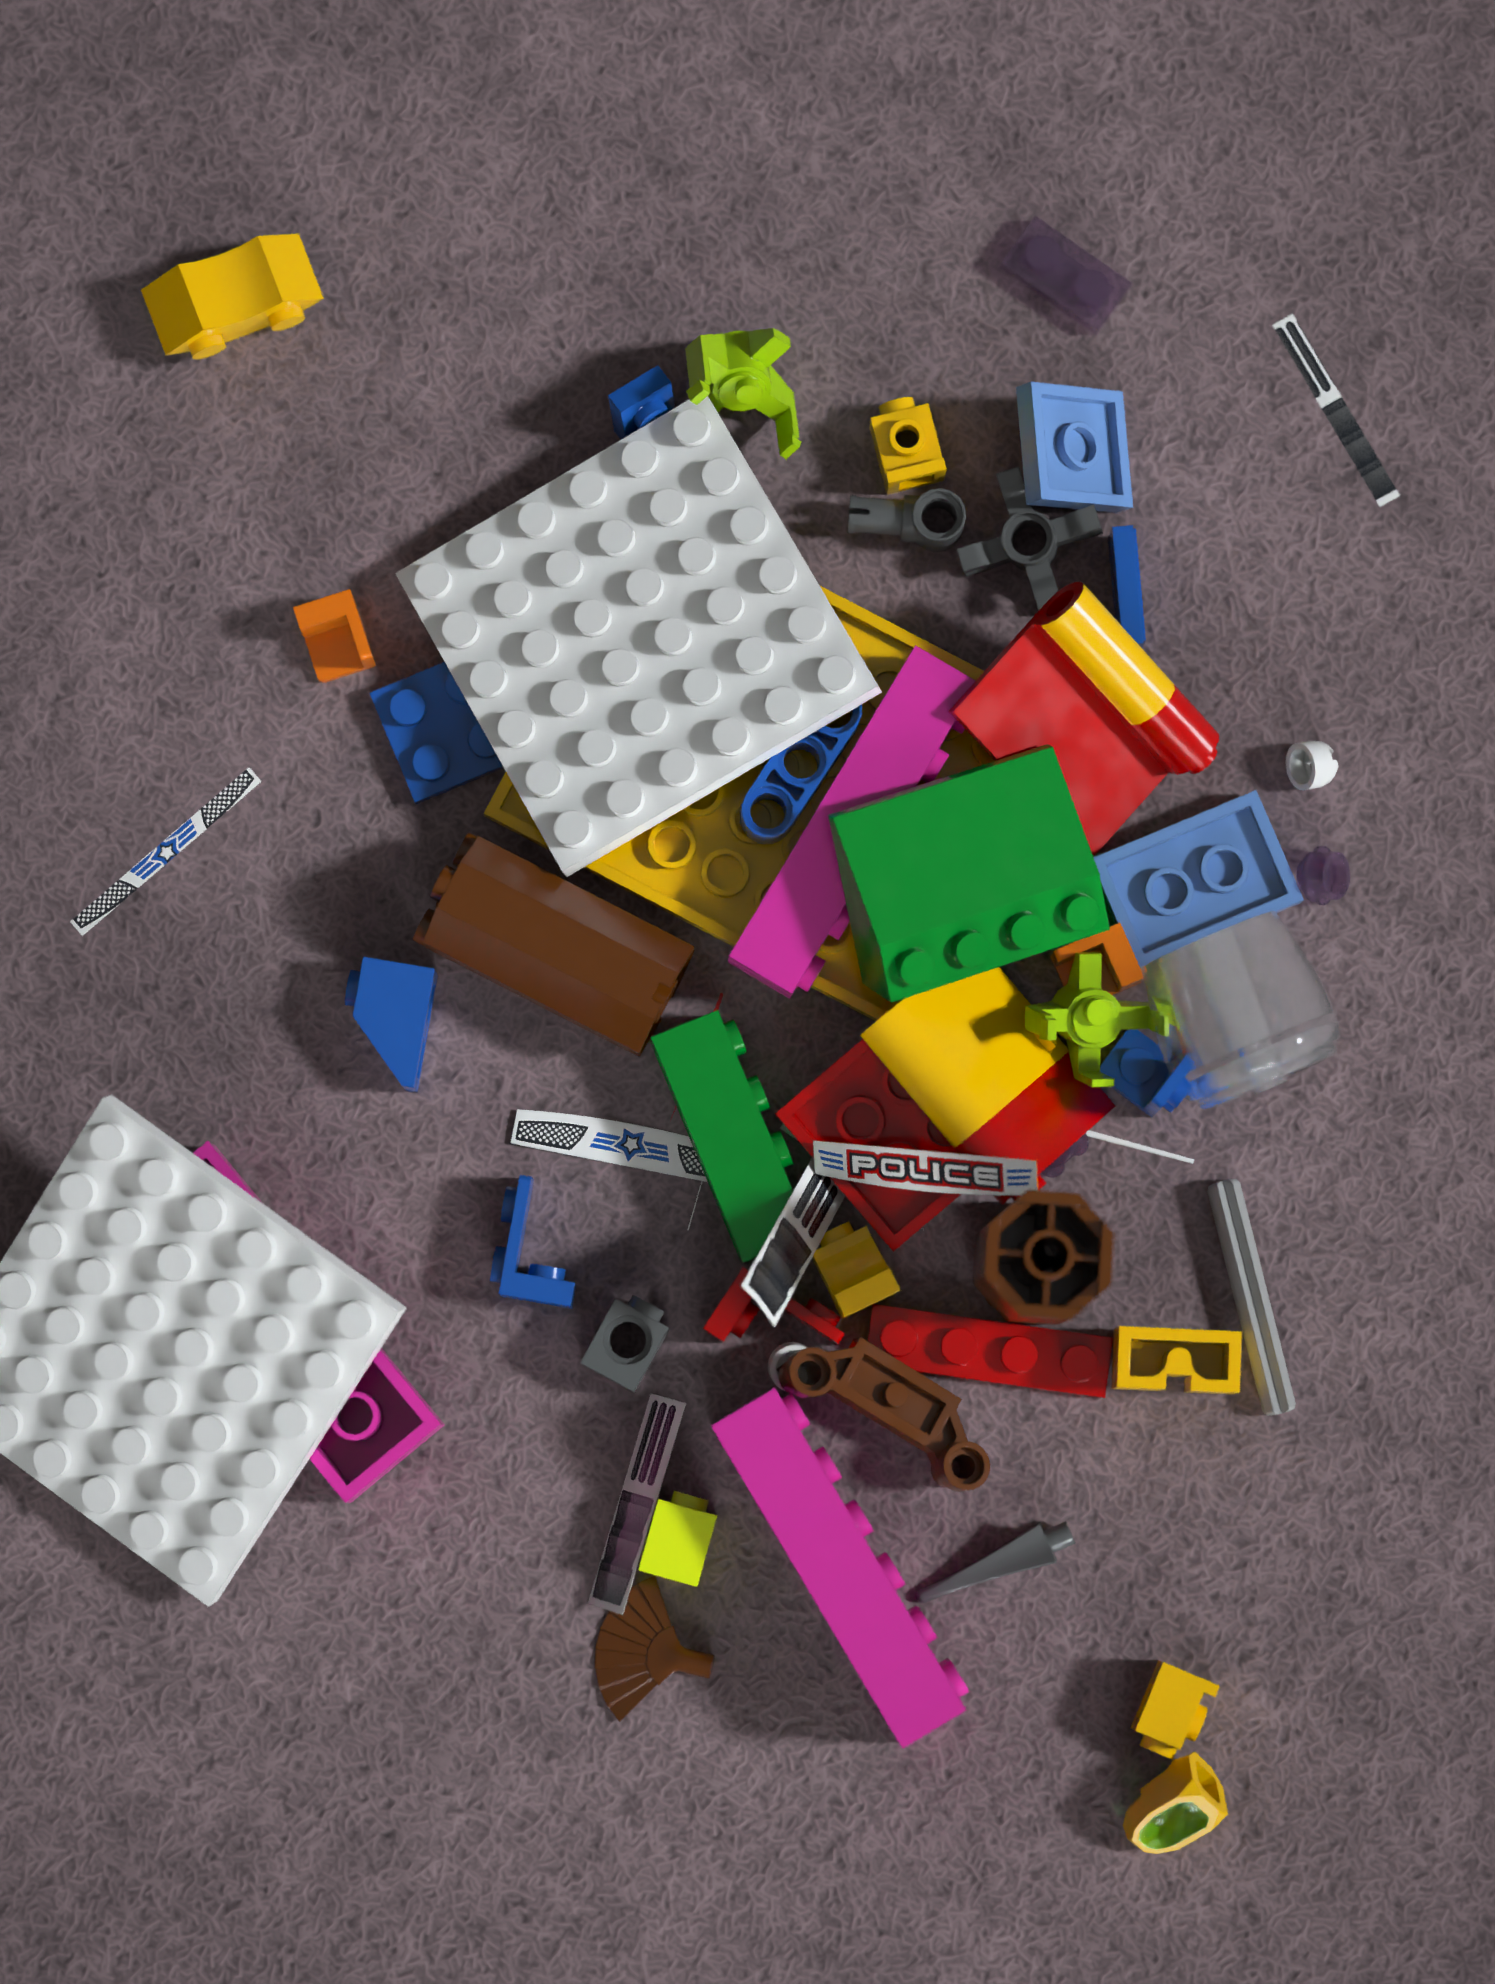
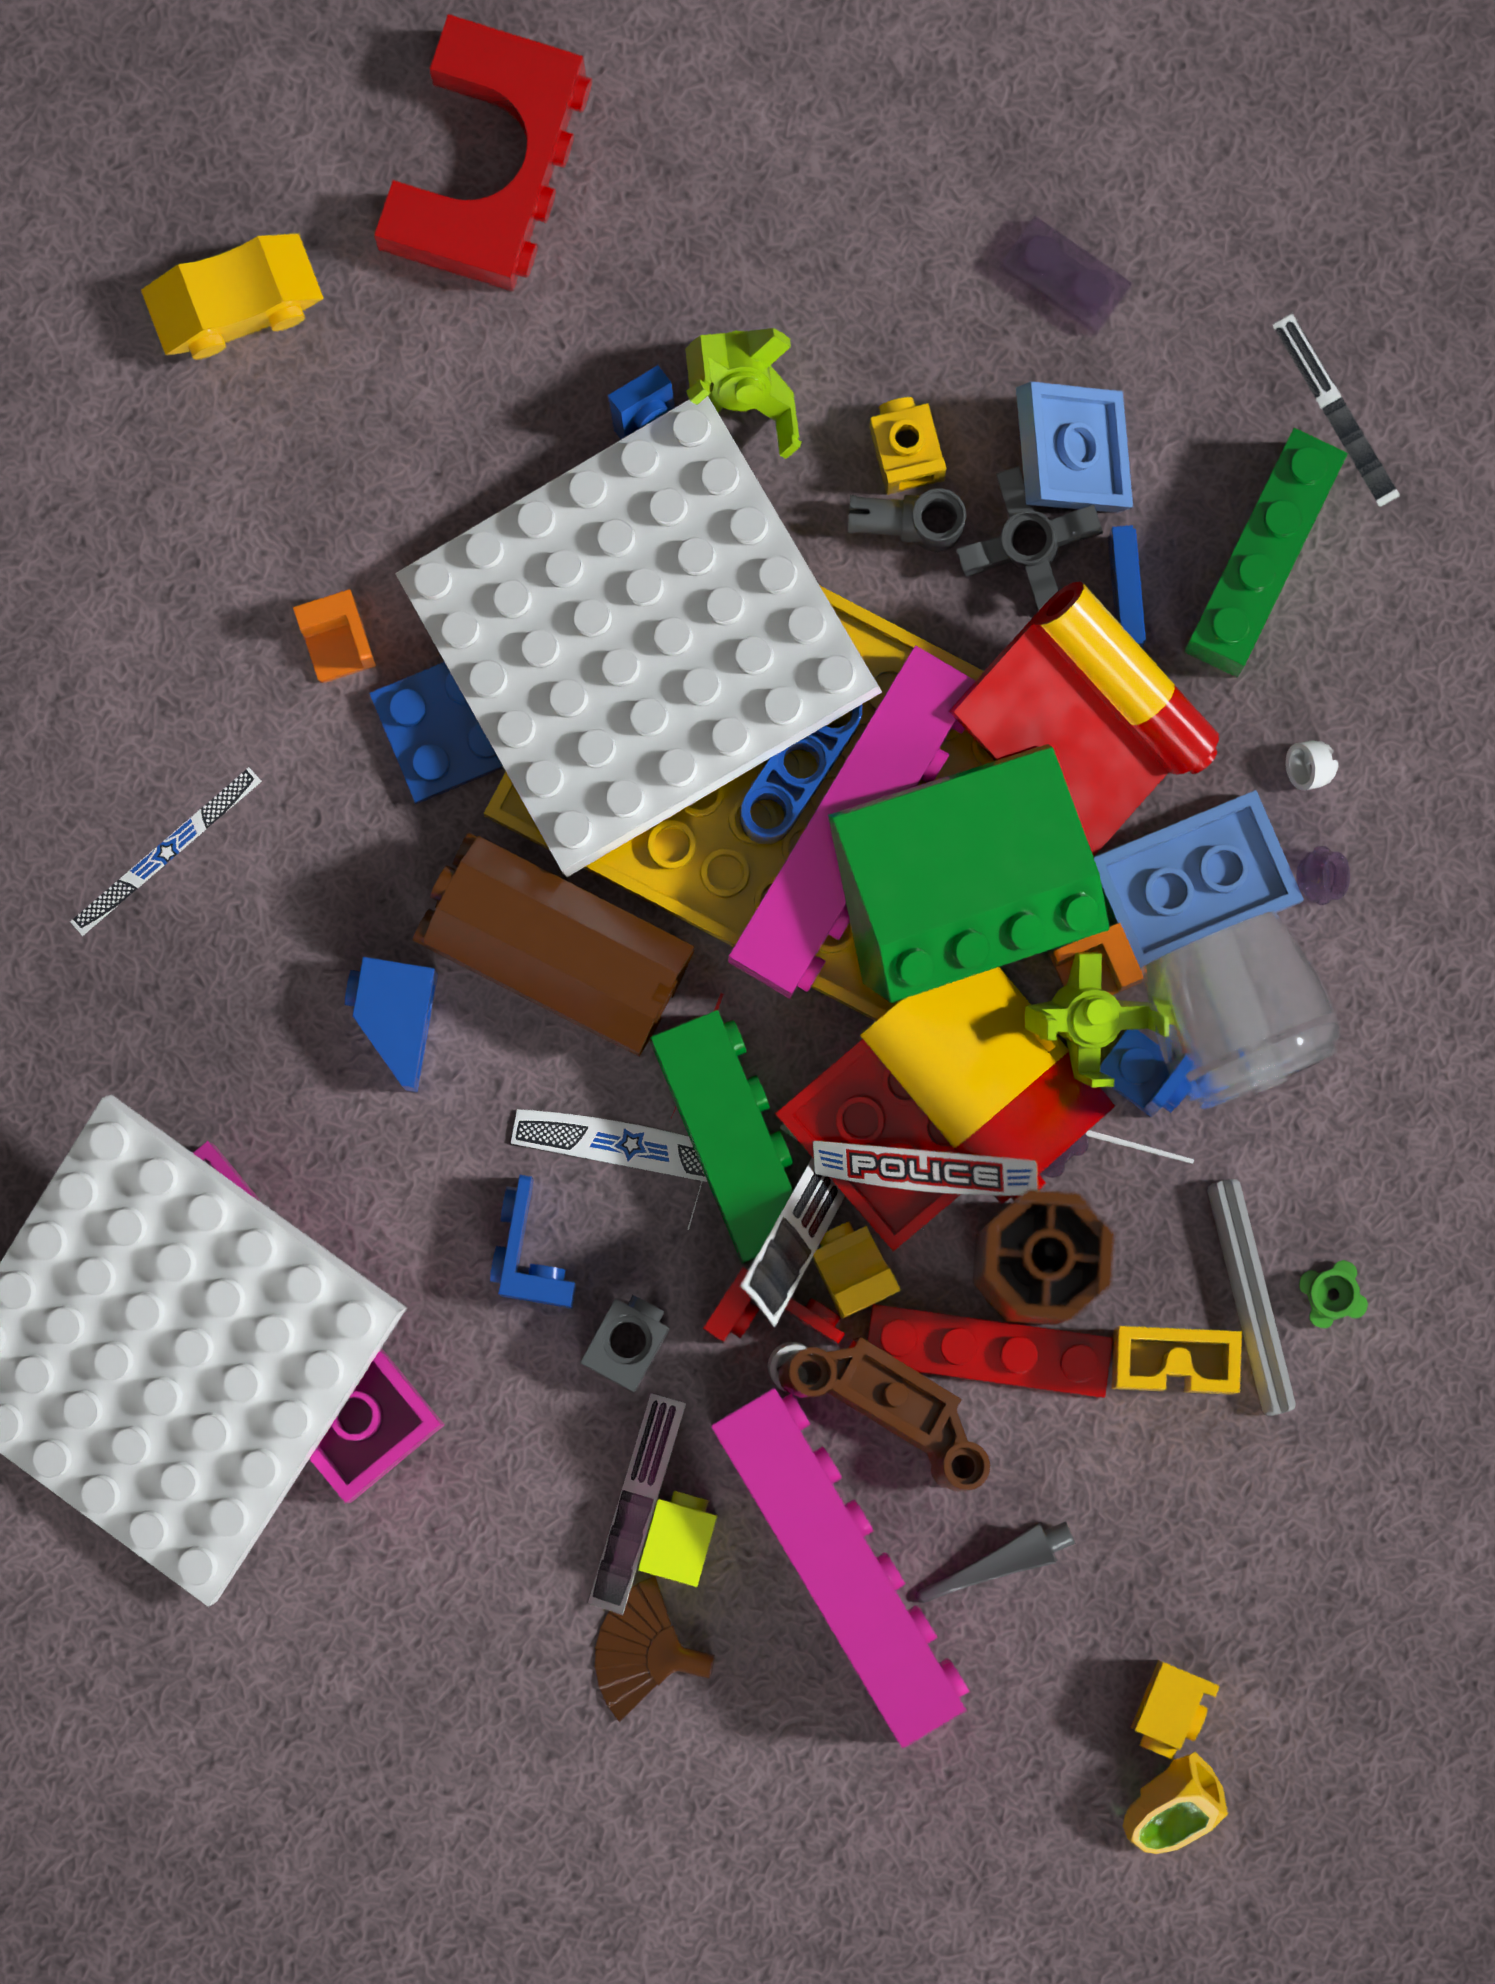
none -> red arch [374,14,592,292]
none -> green brick [1184,427,1348,678]
none -> bright green plate [1299,1260,1368,1329]

